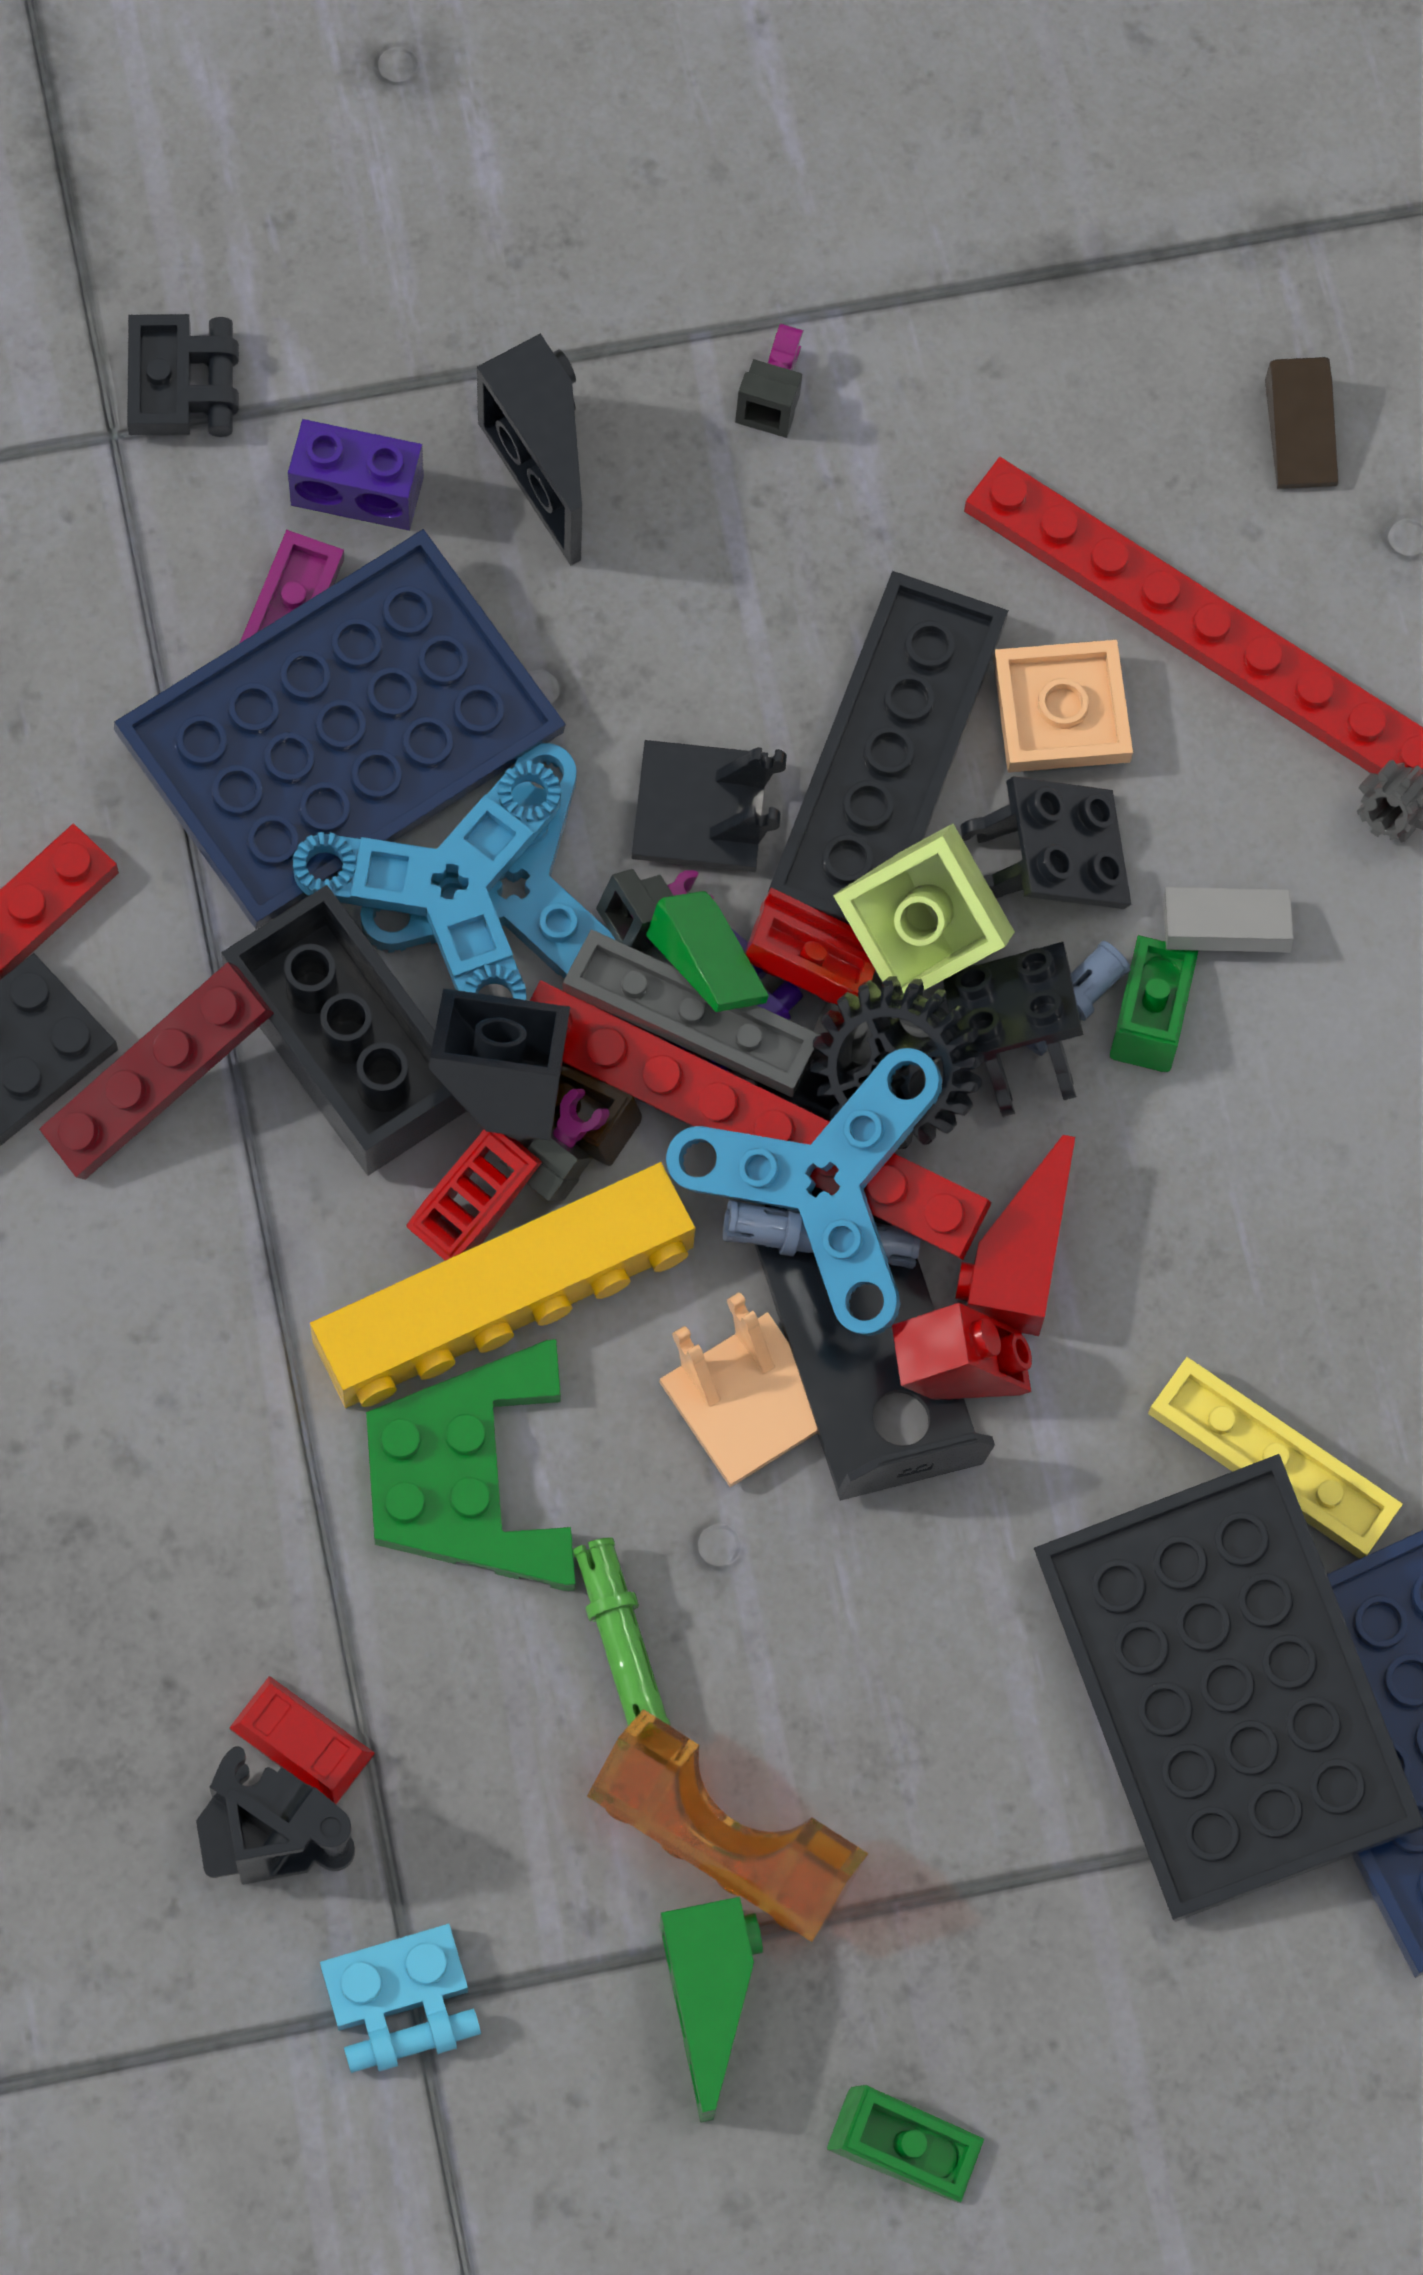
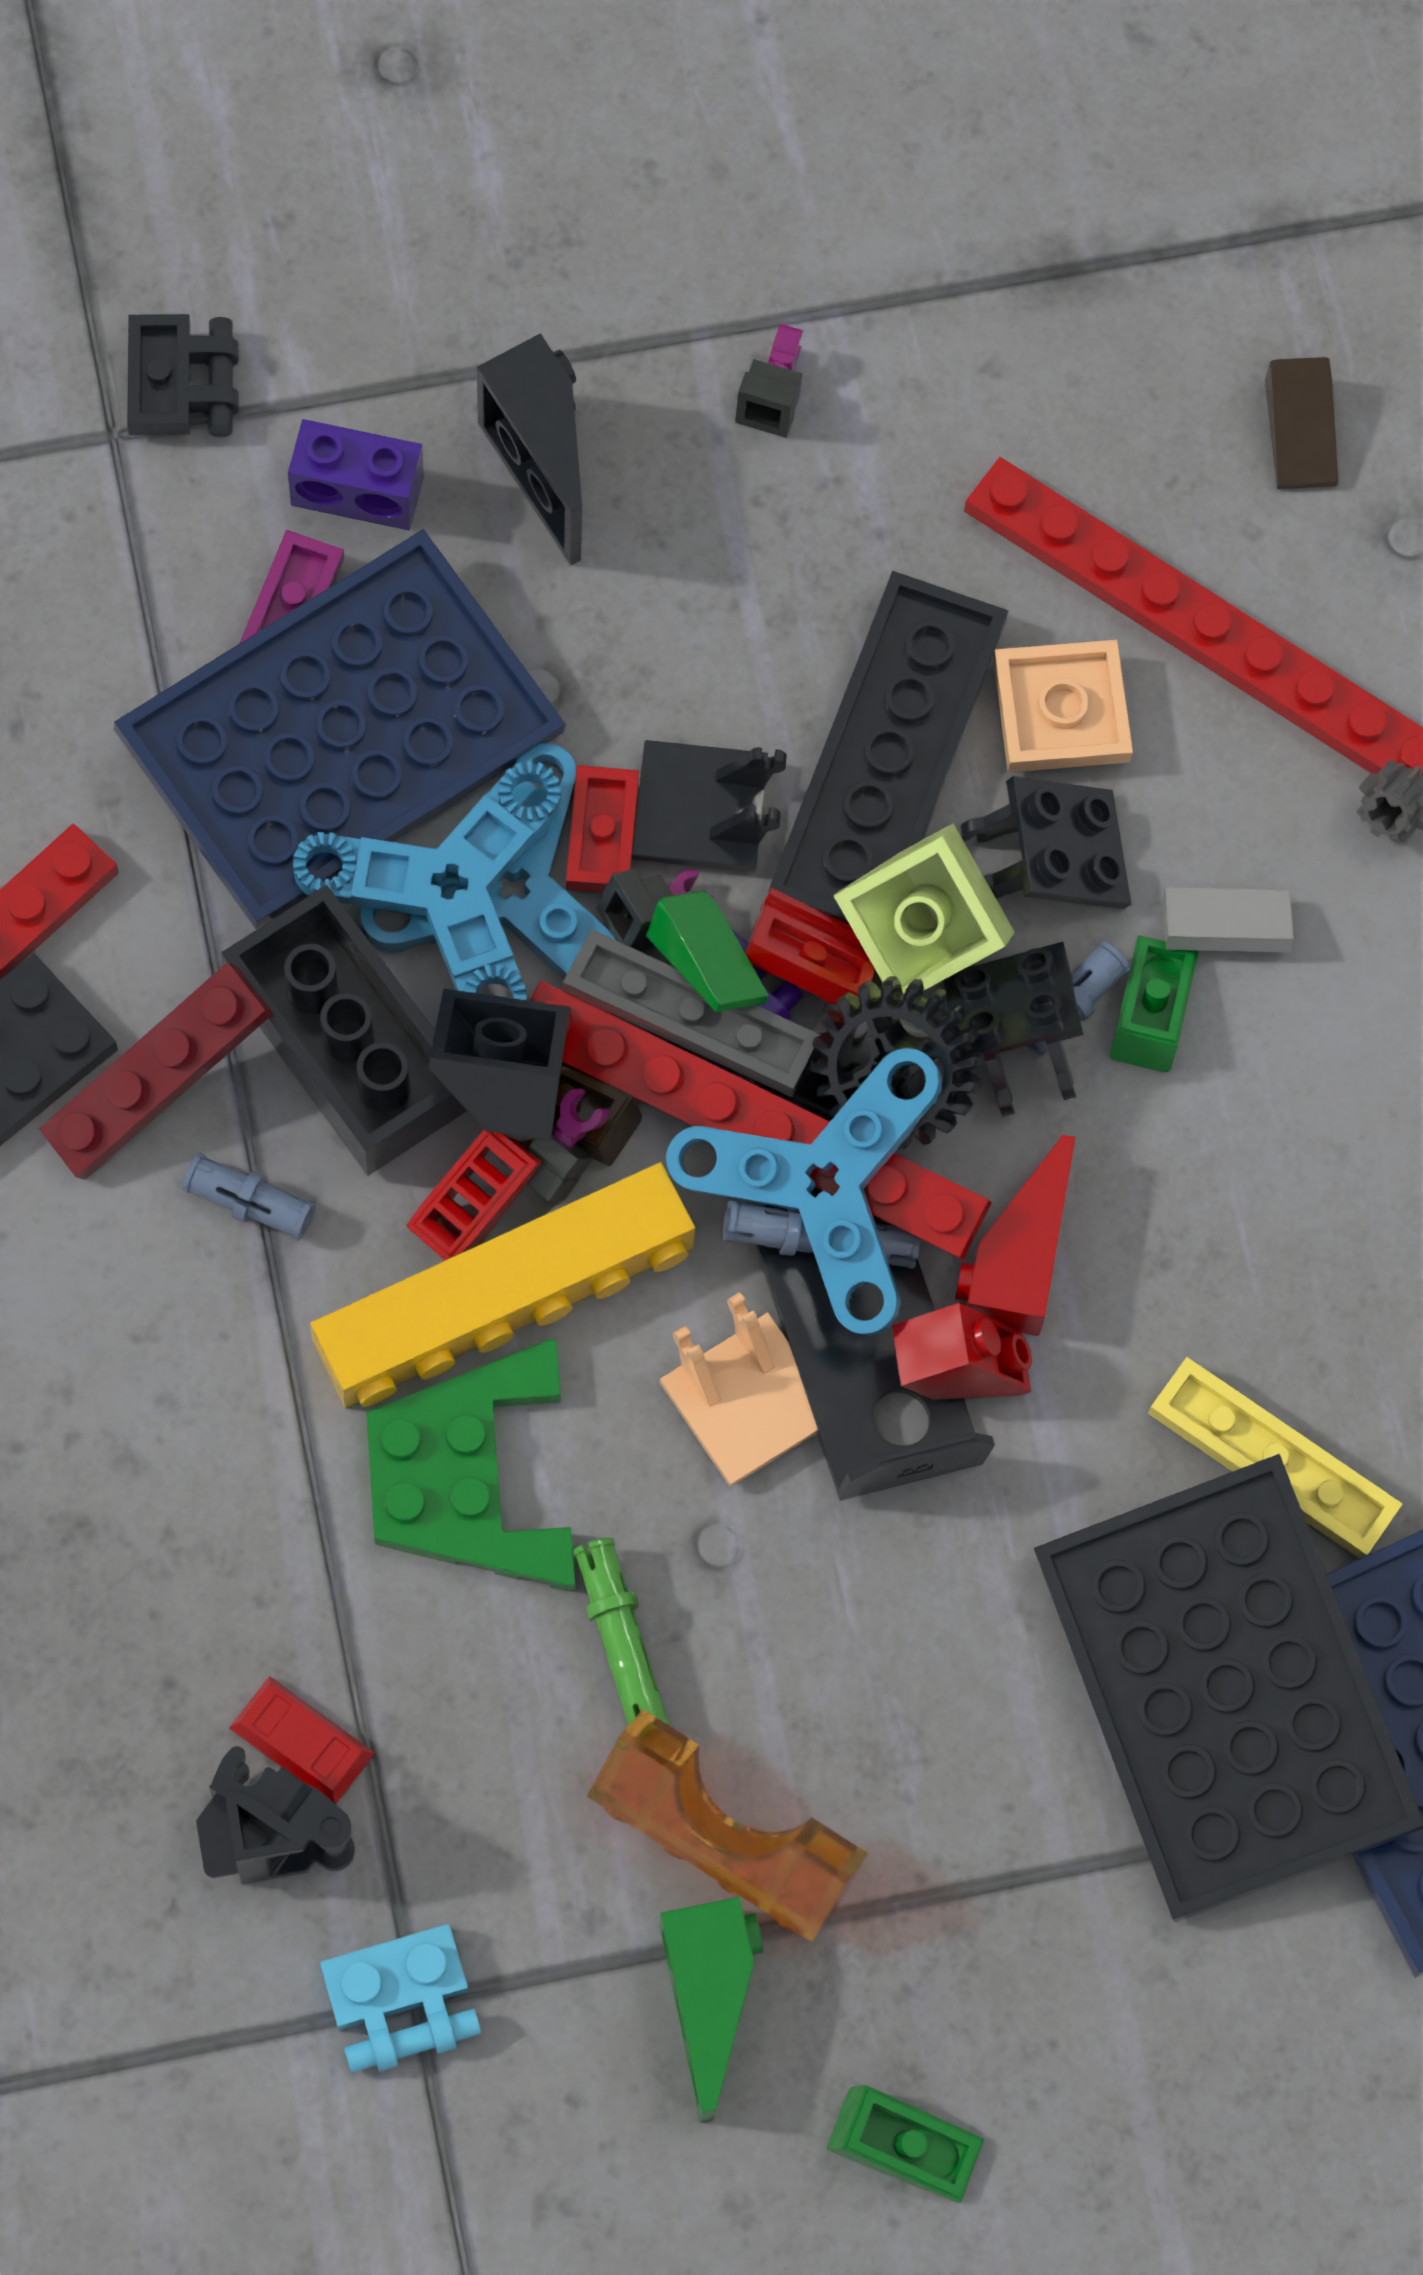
none -> sand blue pin [182,1153,316,1241]
none -> red plate [566,765,639,893]

